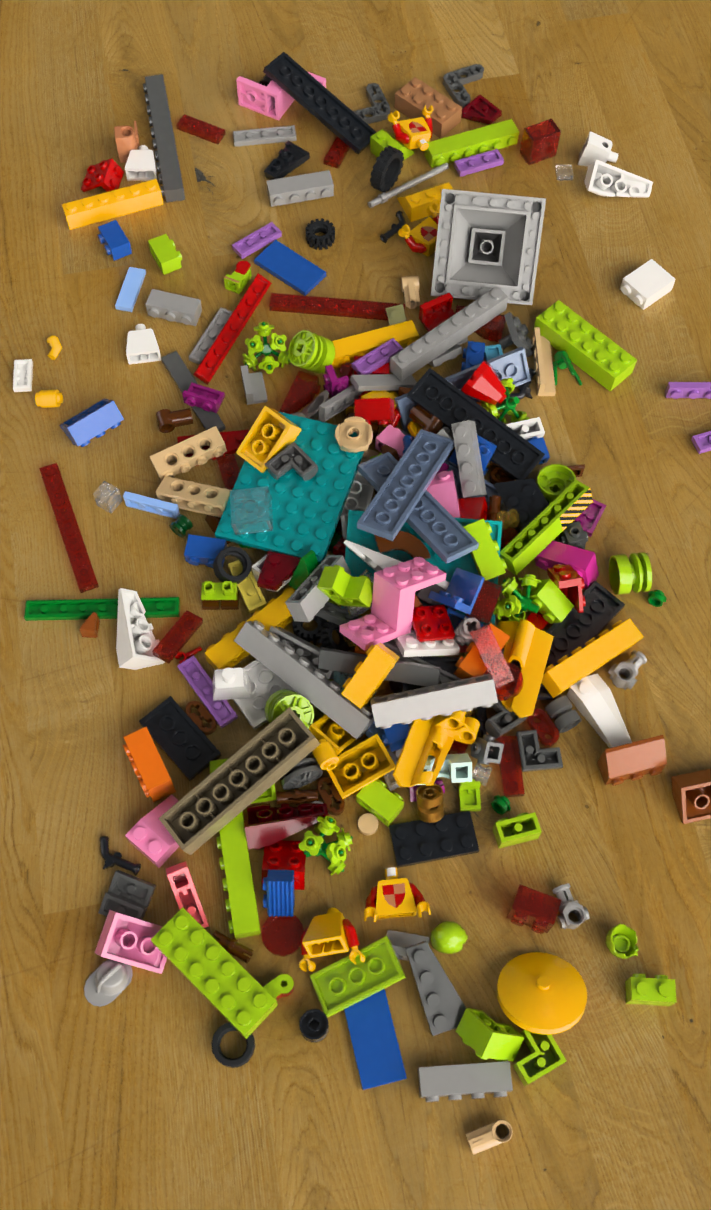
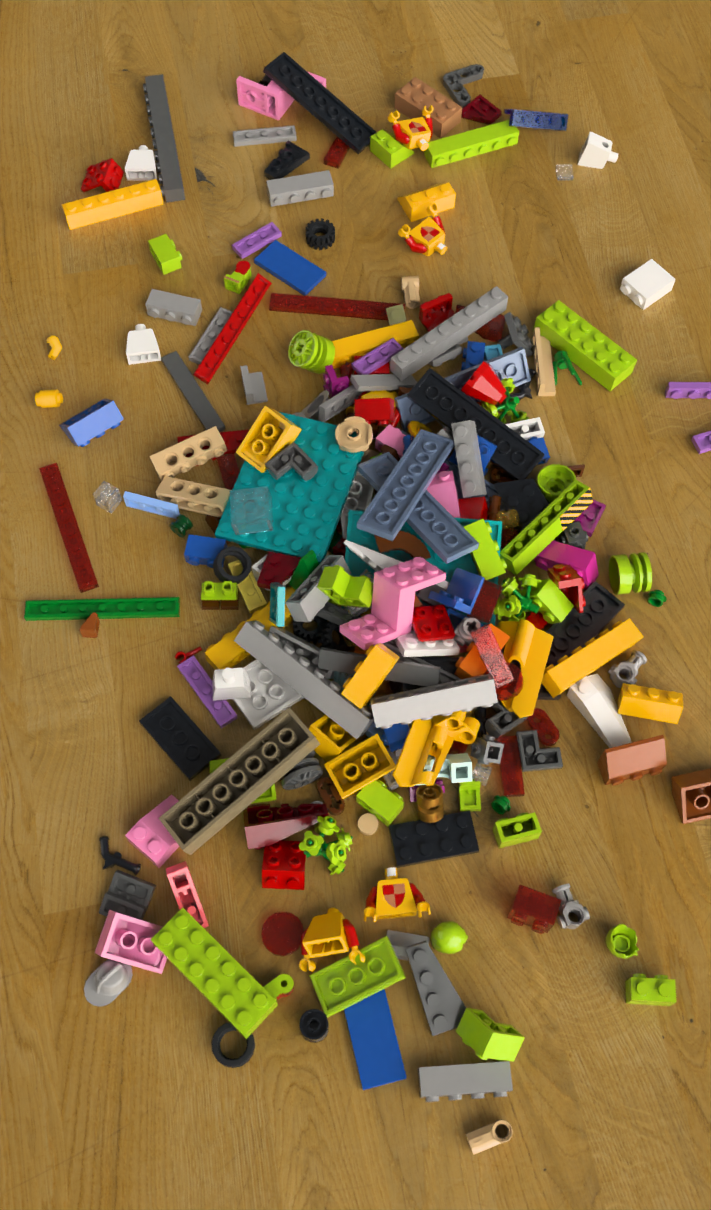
white plate [13,359,33,392] -> none
blue brick [97,220,132,261] -> none
nougat piece [114,120,140,163] -> none
light blue tile [115,267,146,312] -> none
white wedge [116,588,165,670] -> none
orange brick [123,727,176,802] -> none
clear red plate [152,610,203,664] -> none
reddish brown piece [156,408,193,433] -> none
clear red plate [177,114,225,144] -> none
magenta bracket [182,383,225,413] -> none
reddish brown beam [185,701,217,735] -> none
reddish brown pin [213,930,254,963] -> none
lime brick [216,811,261,939] -> none
lime plant [242,322,290,374] -> none
blue brick [263,870,295,917] -> none
lime wheel [264,689,314,729] -> none
reddish brown pin [276,788,318,805] -> none
clear red slope [279,371,321,414] -> none
yellow brick [312,739,339,771] -> none
dark grey beam [353,83,391,124] -> none
light grey bar [368,163,449,208] -> none
black tyre [370,146,404,193] -> none
black piece [380,211,406,243] -> none
reddish brown piece [409,405,444,434] -> none
light grey piece [431,189,546,305] -> none
medium lavender plate [454,149,504,177] -> none
yellow dish [497,952,587,1035] -> none
lime brick [513,1030,567,1087] -> none
clear red brick [520,119,561,165] -> none
dark grey wheel [545,696,582,733] -> none
white wedge [584,160,653,198] -> none
none -> teal tile [270,582,285,627]
none -> clear blue fence [504,109,568,131]
none -> yellow brick [617,683,684,724]

